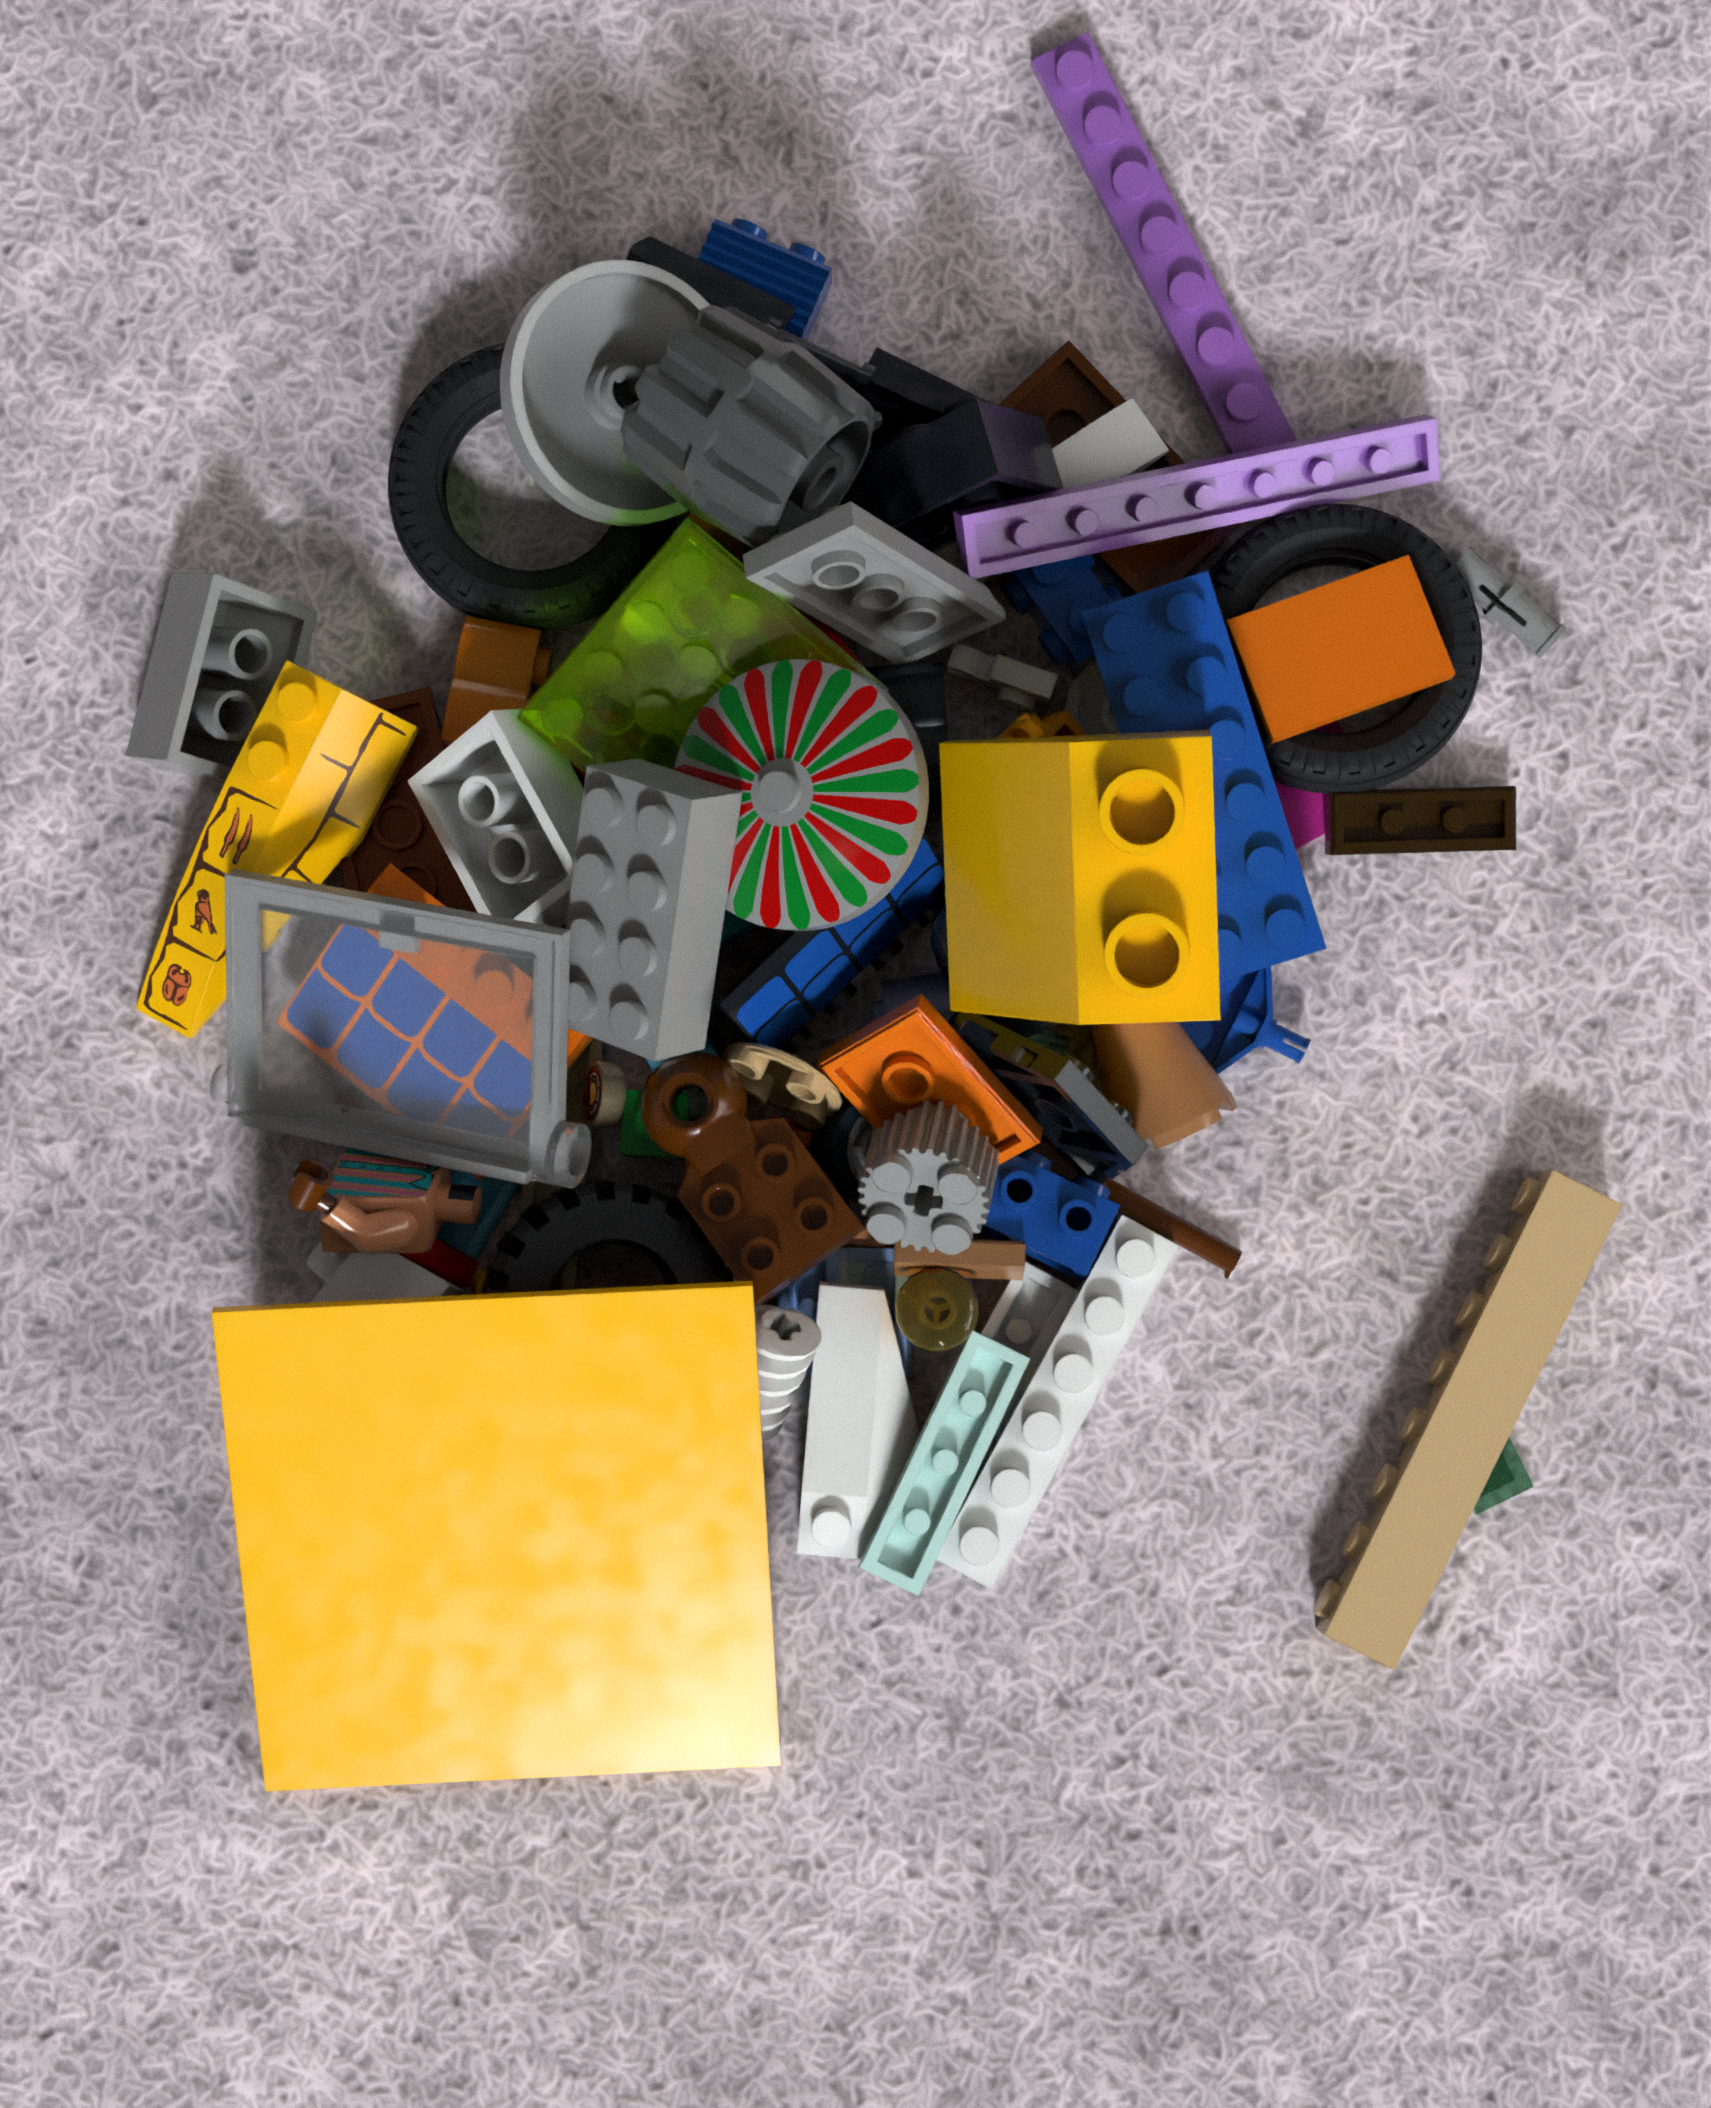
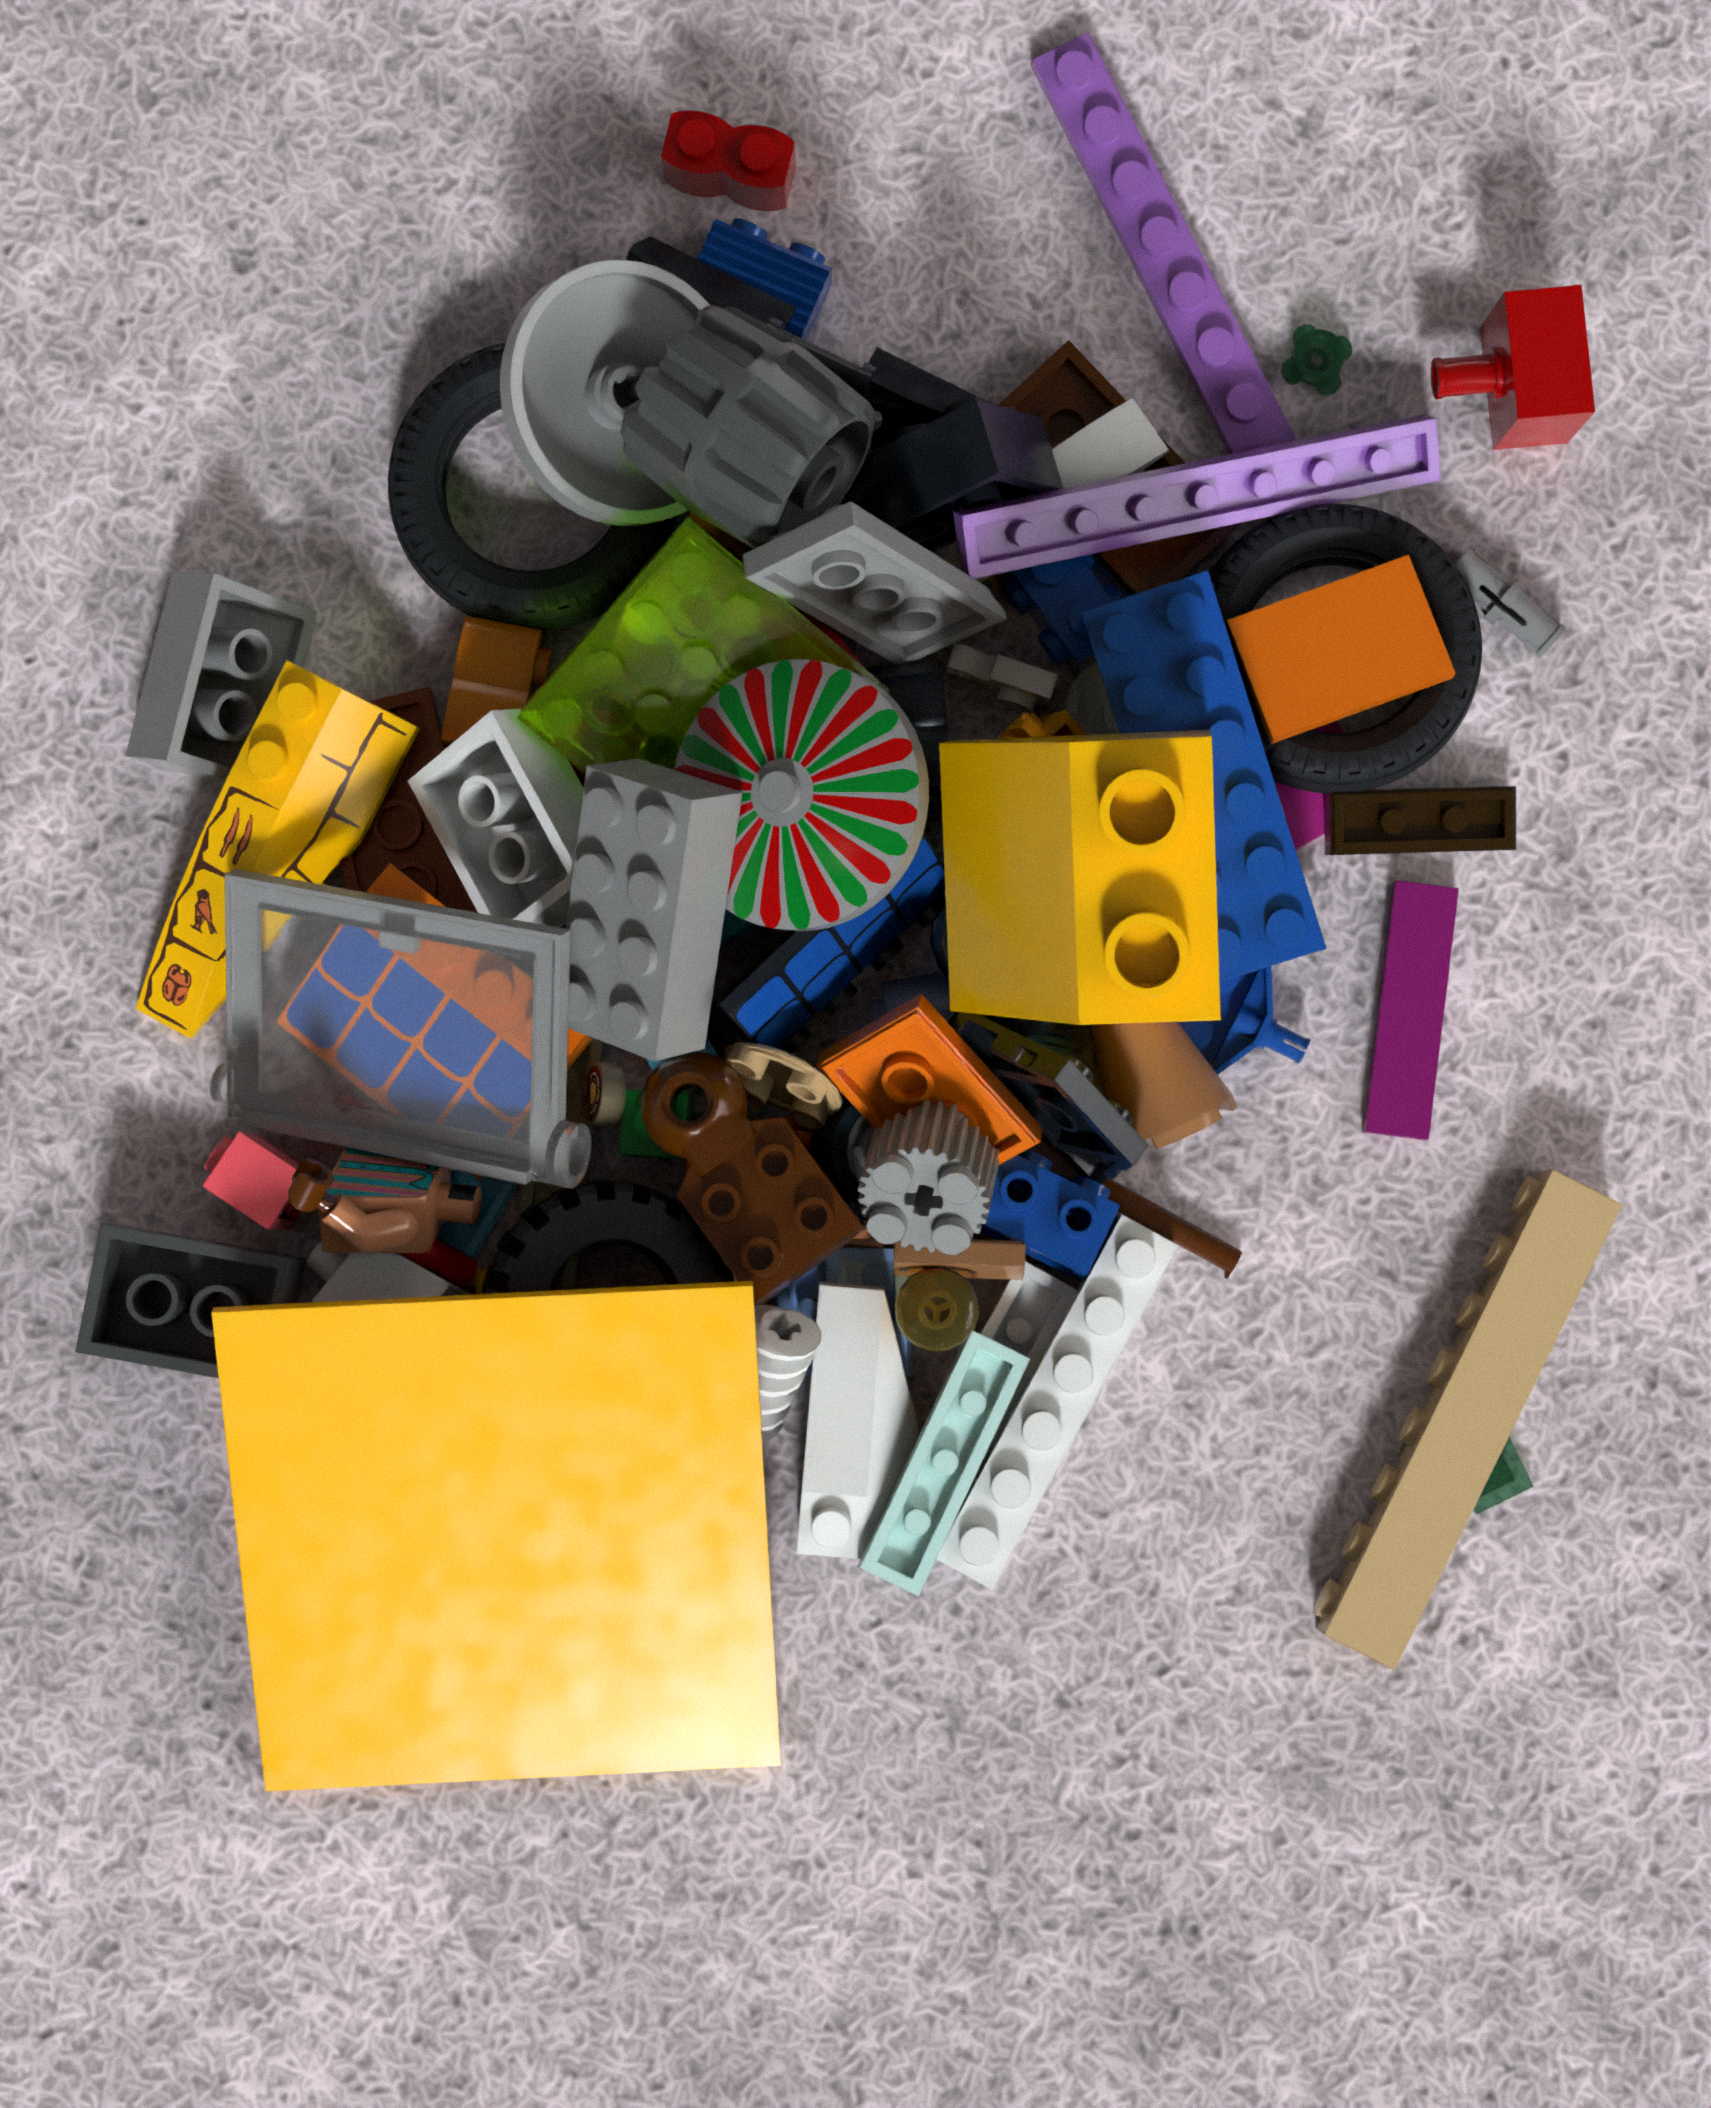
none -> dark grey brick [75,1223,306,1378]
none -> coral brick [202,1131,302,1231]
none -> red brick [661,110,796,211]
none -> clear green plate [1281,324,1352,396]
none -> magenta tile [1362,880,1459,1141]
none -> red brick [1431,285,1595,450]

